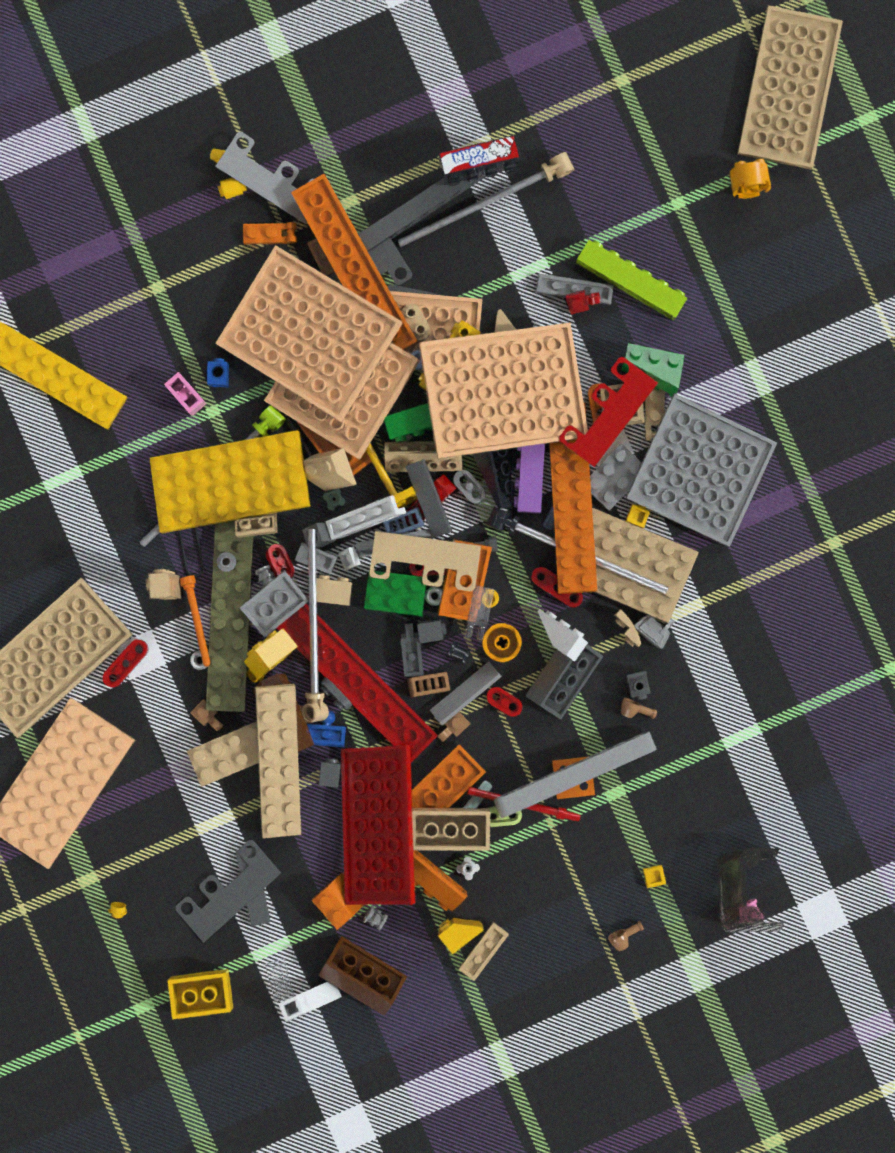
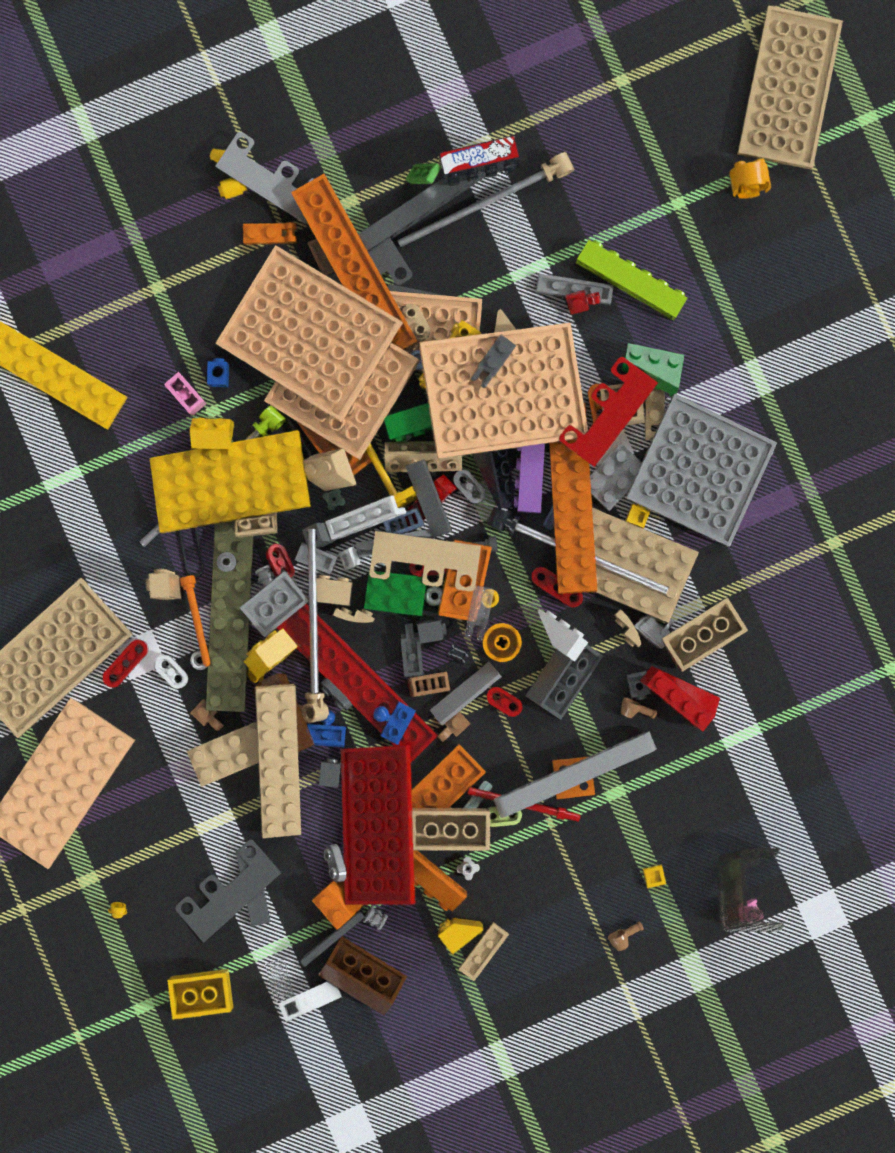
none -> white plate [155,655,188,689]
none -> yellow slope [190,418,234,449]
none -> dark grey tile [300,909,365,967]
none -> light grey plate [324,844,346,882]
none -> tan slope [333,607,375,623]
none -> blue plate [374,701,416,745]
none -> bright green tile [406,163,441,184]
none -> dark grey hinge [471,334,516,388]
none -> red wedge [640,666,720,731]
none -> tan slope [662,598,748,672]

